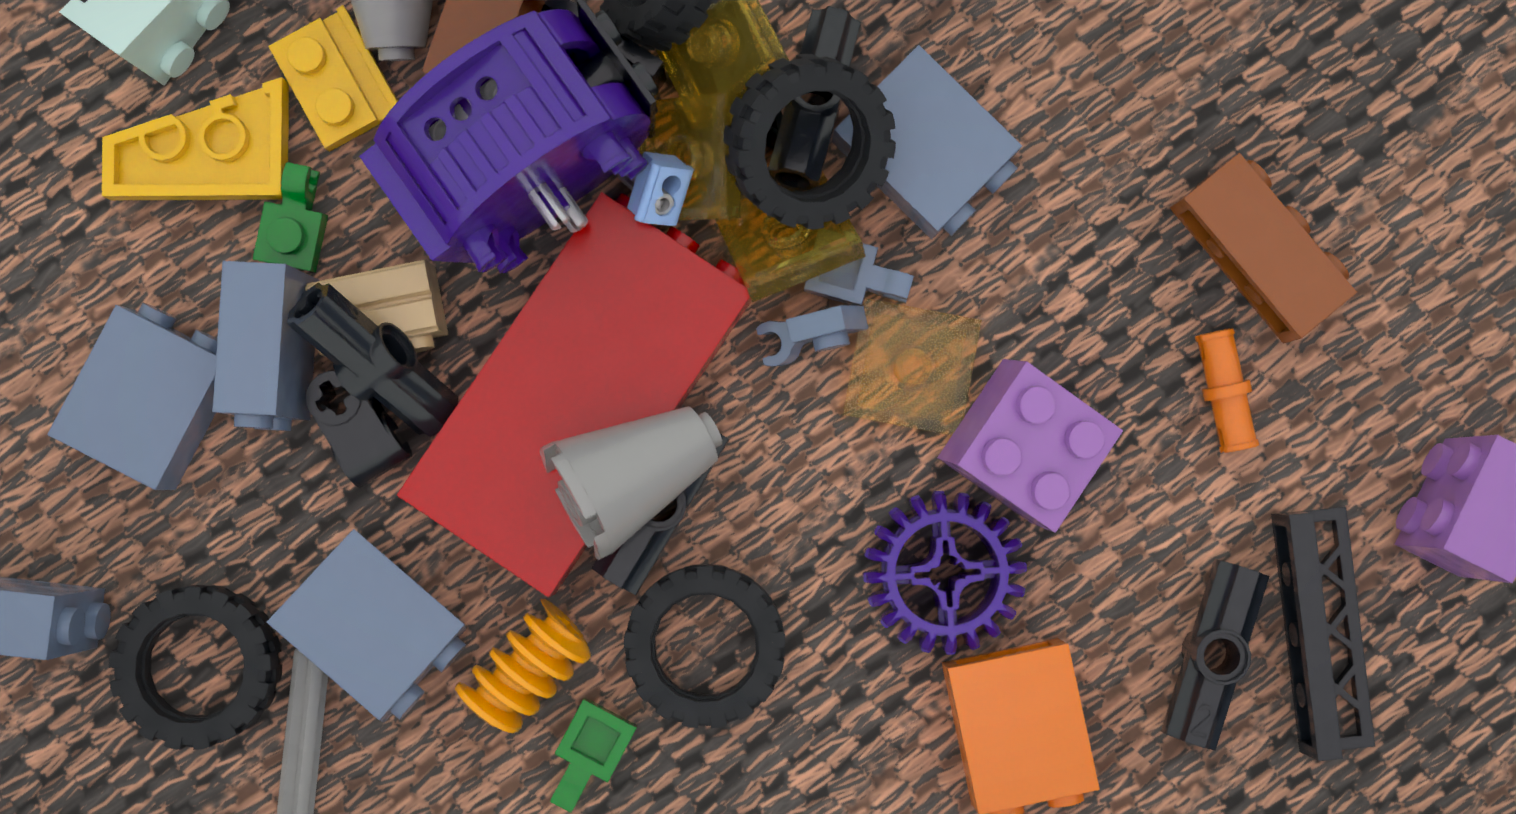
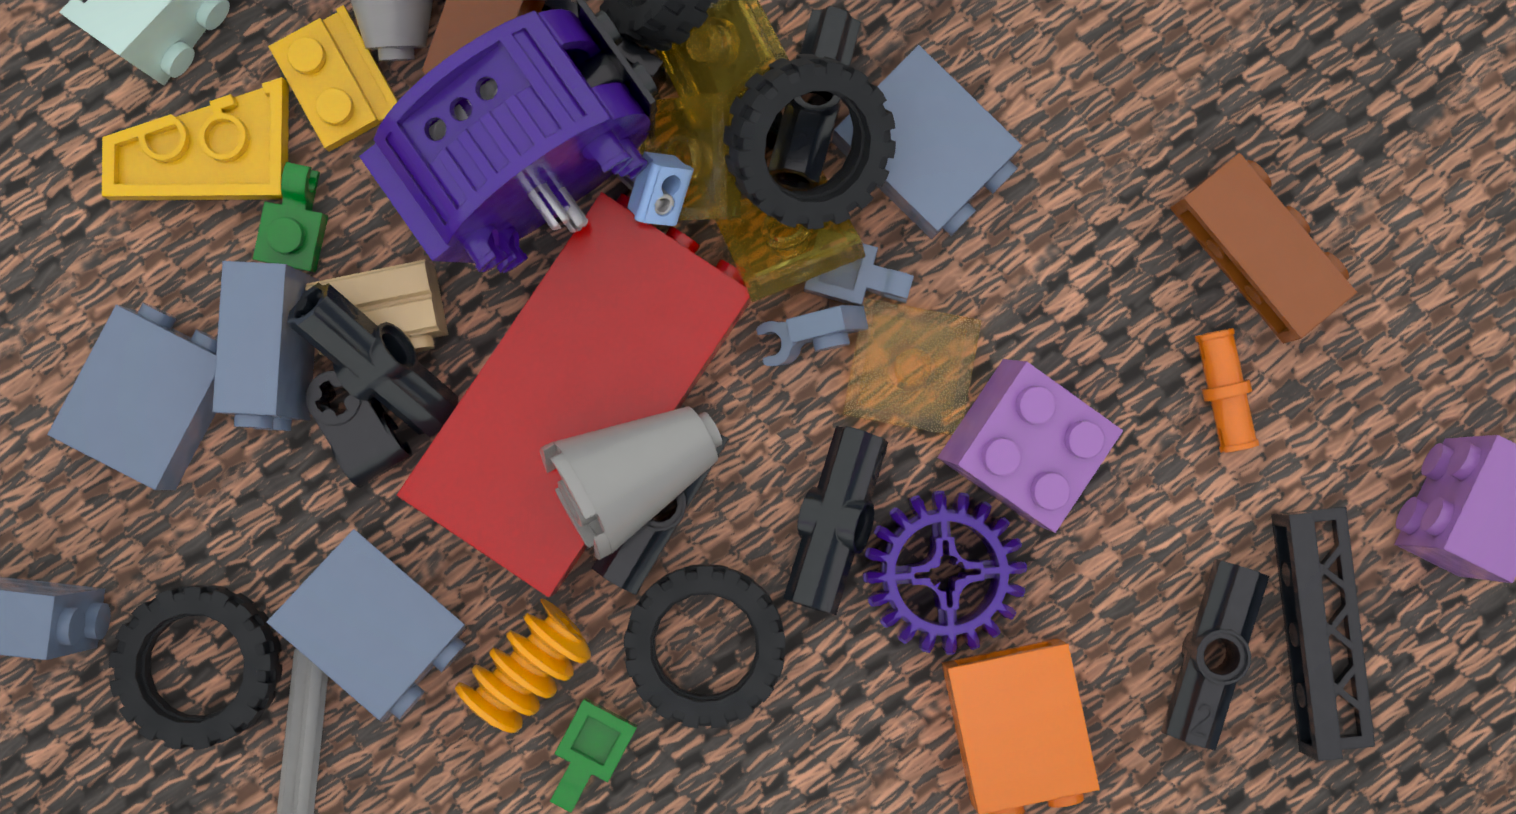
none -> black piece [783,426,889,615]

